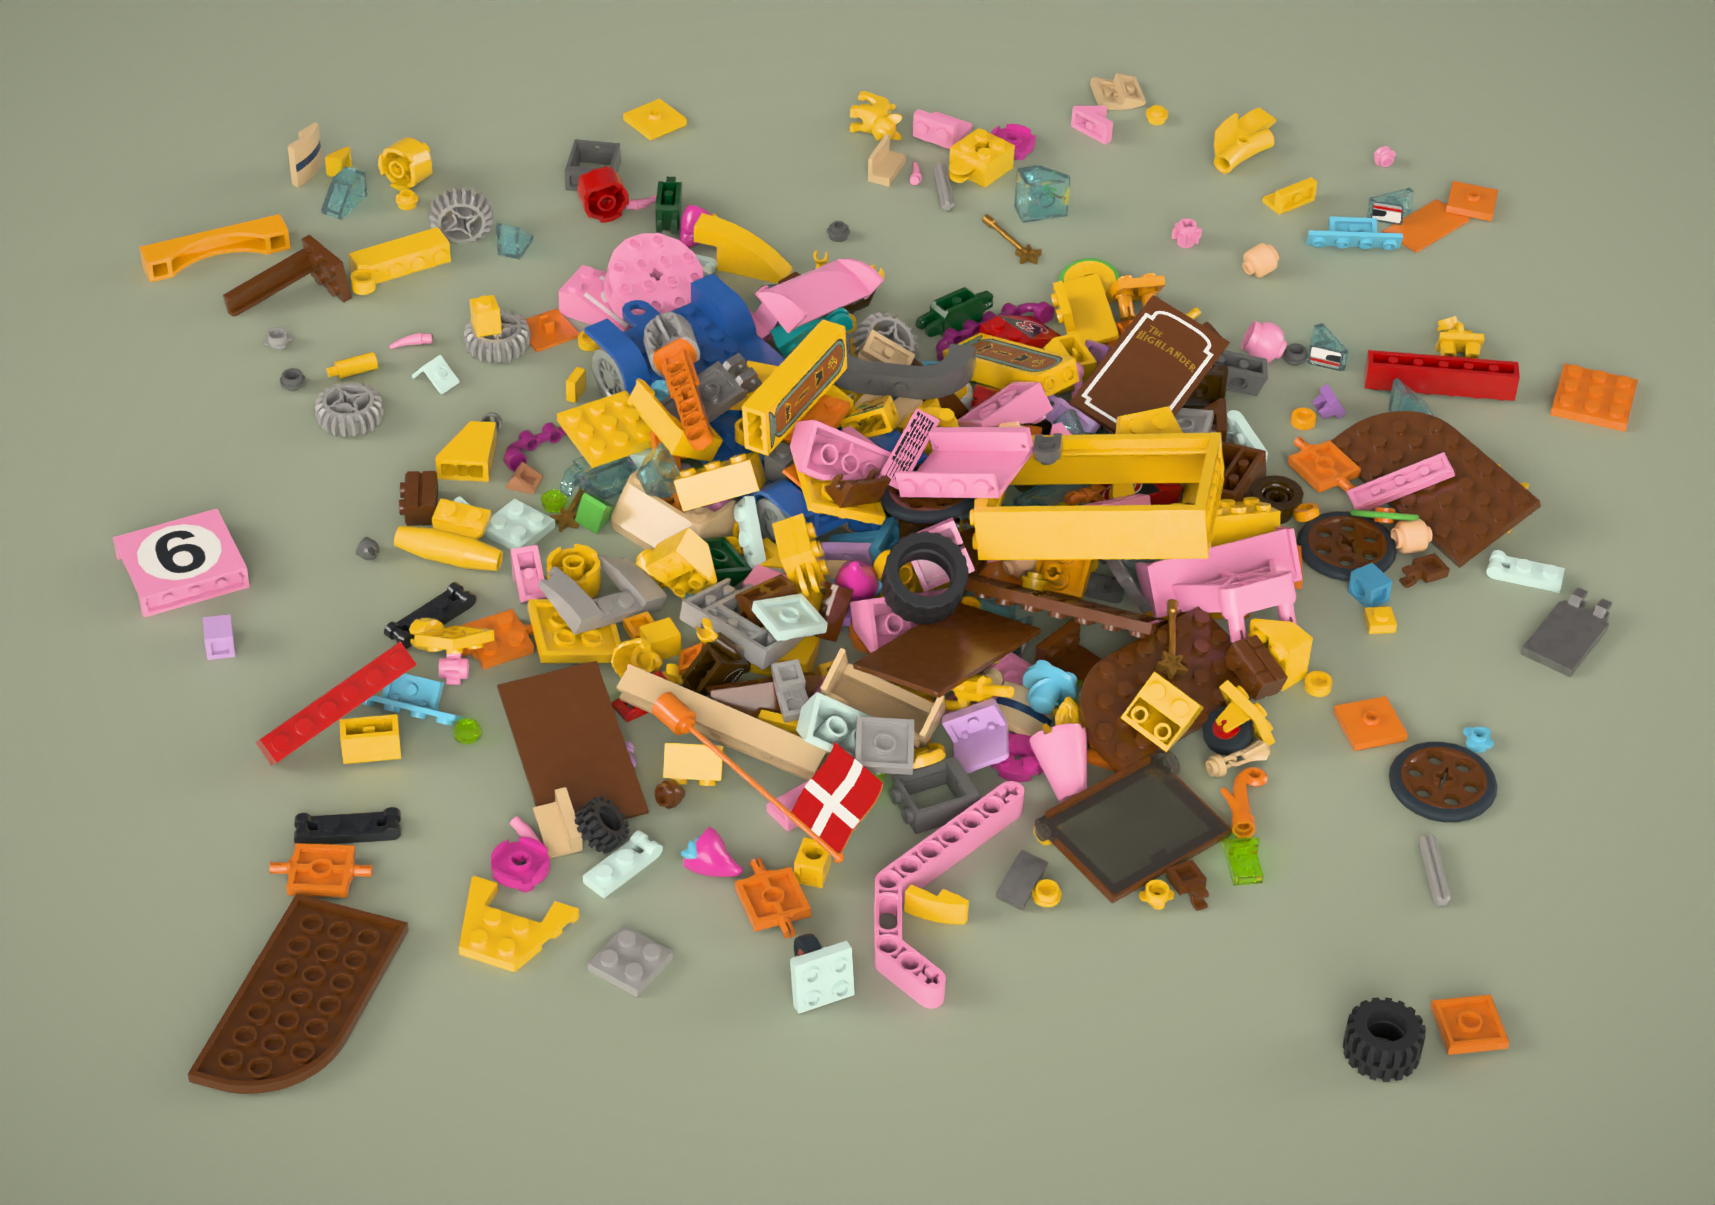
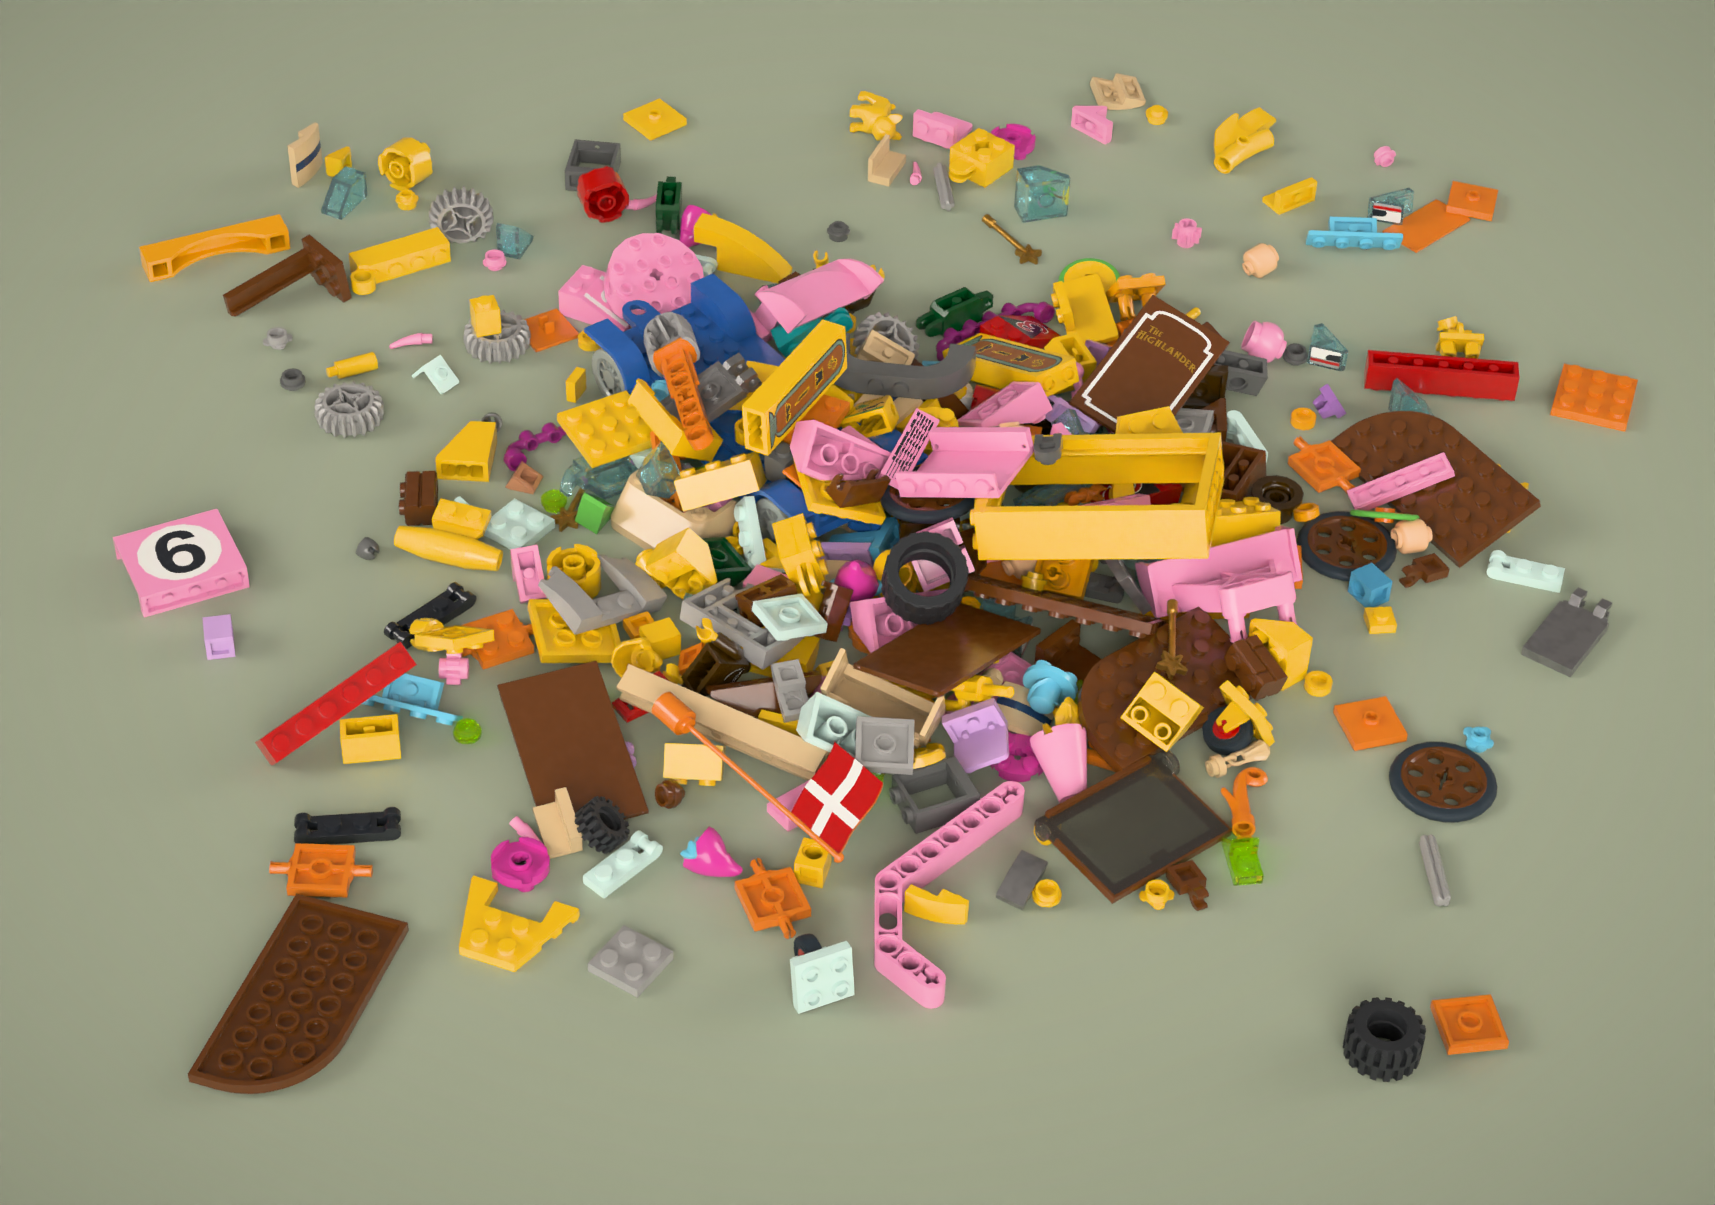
none -> bright pink plate [483,249,507,271]

